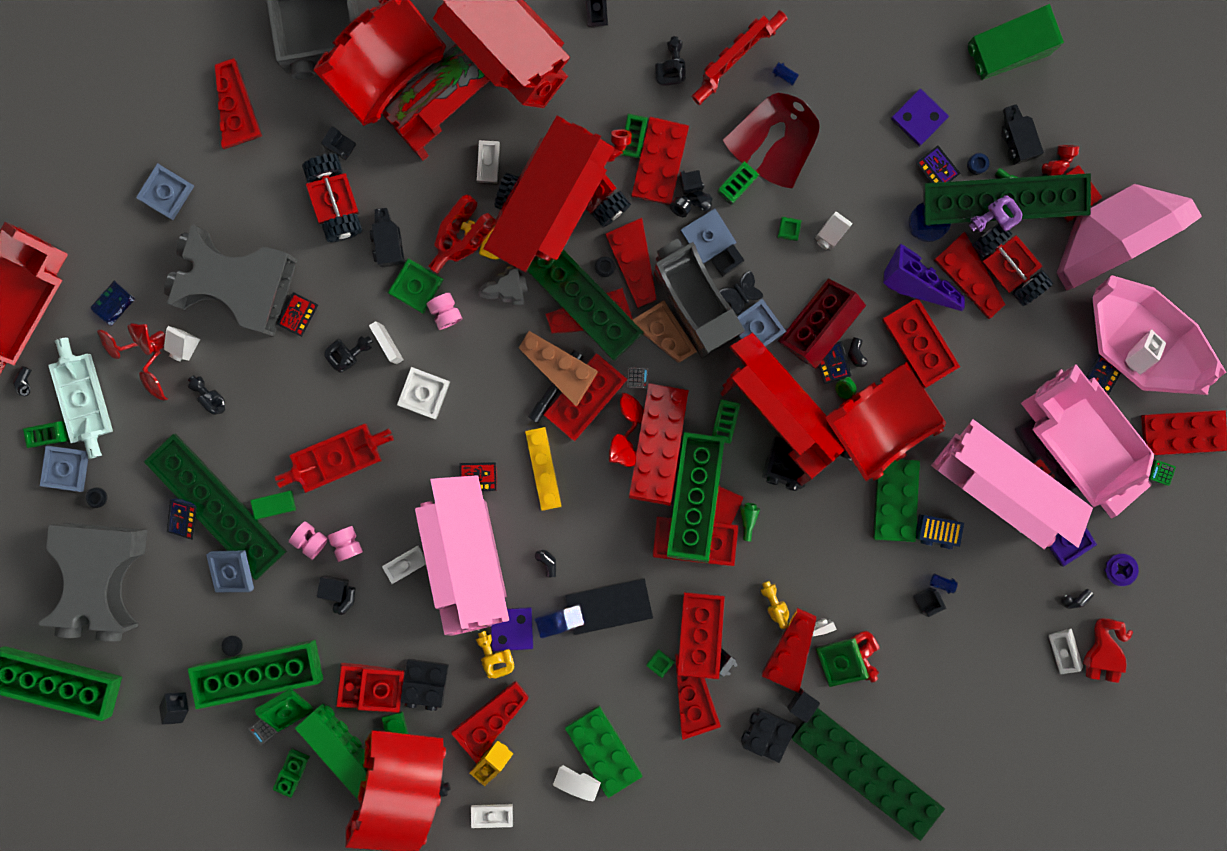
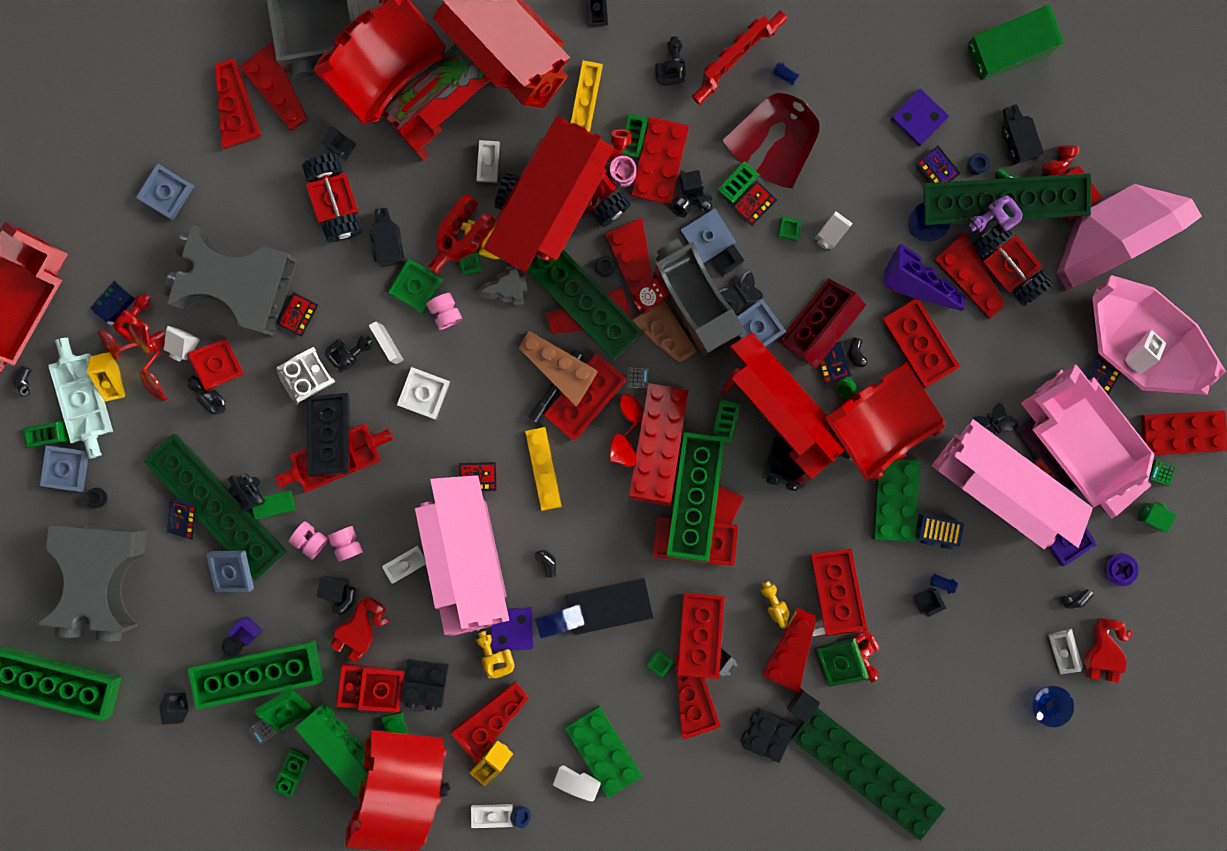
green cone [740,503,761,541] -> none
none -> yellow slope [87,352,125,402]
none -> red piece [113,293,151,342]
none -> red tile [187,338,244,392]
none -> dark purple panel [227,617,263,646]
none -> black hips [228,474,265,511]
none -> red wing [240,42,308,131]
none -> white slope [276,347,335,404]
none -> black tile [307,393,350,477]
none -> red hips [330,597,390,662]
none -> green tile [459,252,482,276]
none -> dark blue tile [510,805,531,828]
none -> yellow plate [571,60,603,132]
none -> bright pink wheel [610,156,636,188]
none -> red slope [632,276,670,315]
none -> piece [732,181,777,226]
none -> red plate [810,549,867,636]
none -> black piece [973,403,1018,435]
none -> clear blue dish [1032,686,1074,727]
none -> green brick [1137,501,1177,533]

